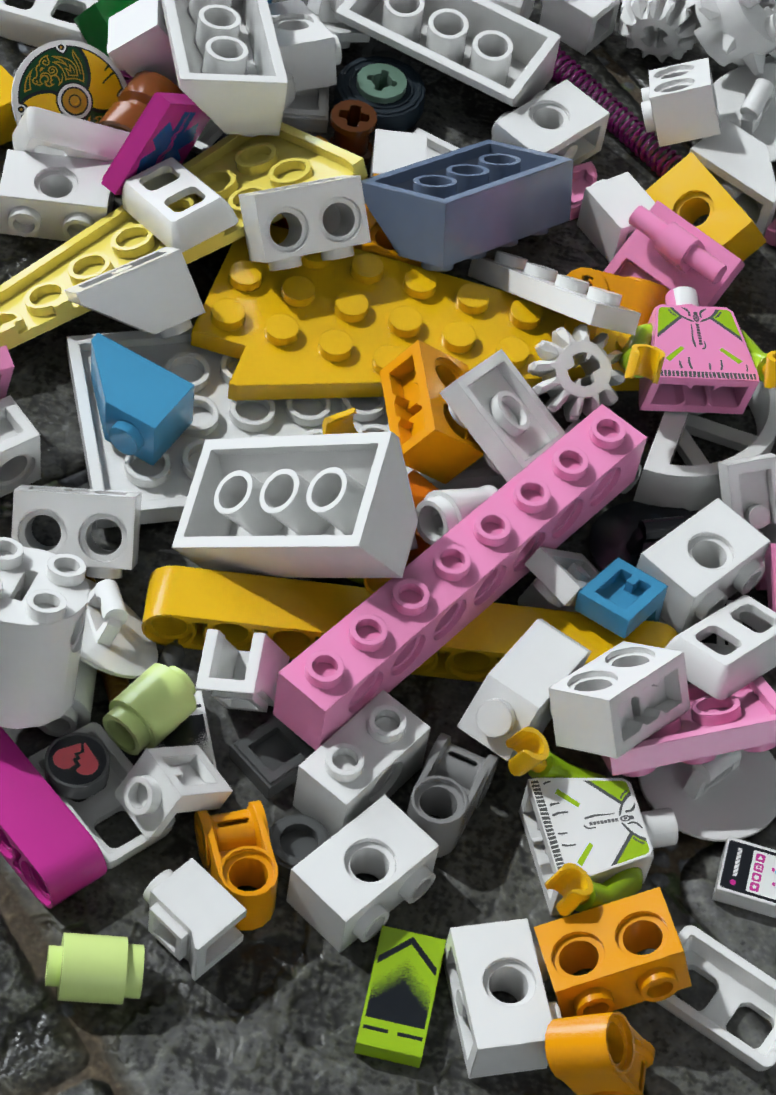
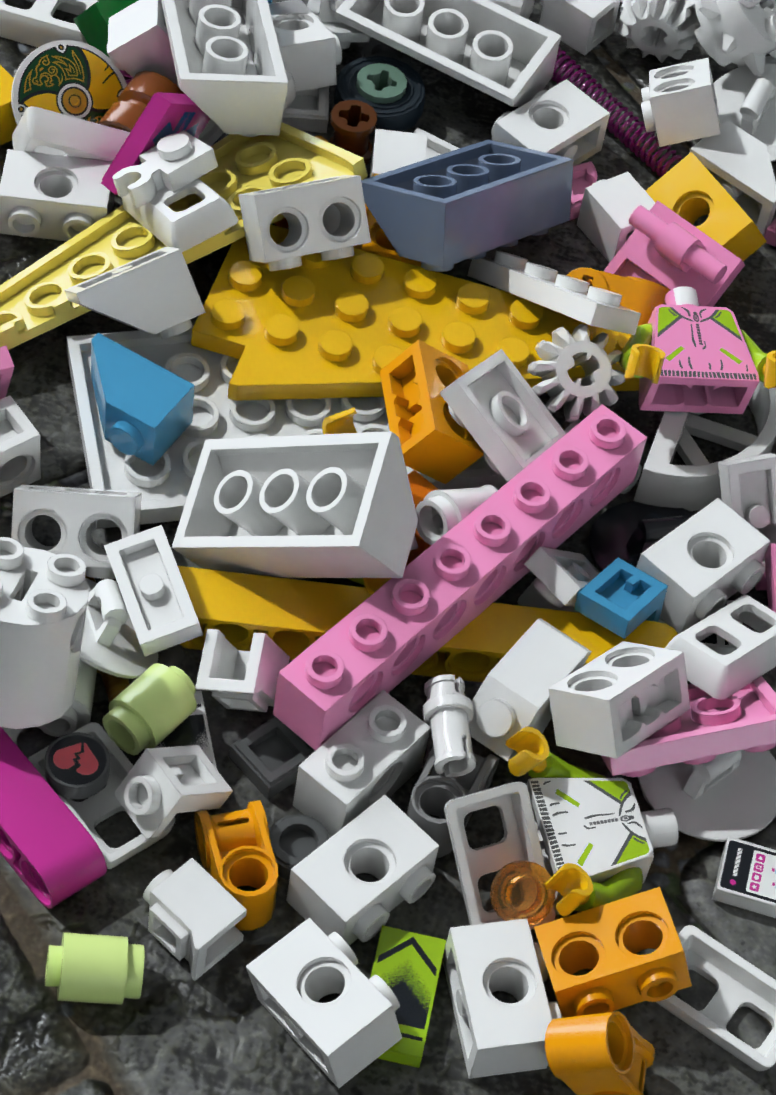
none -> white plate [104,525,203,657]
none -> white plate [112,130,218,208]
none -> white brick [246,917,402,1088]
none -> white pin [422,674,476,777]
none -> white piece [444,781,556,930]
none -> clear orange plate [490,860,555,927]

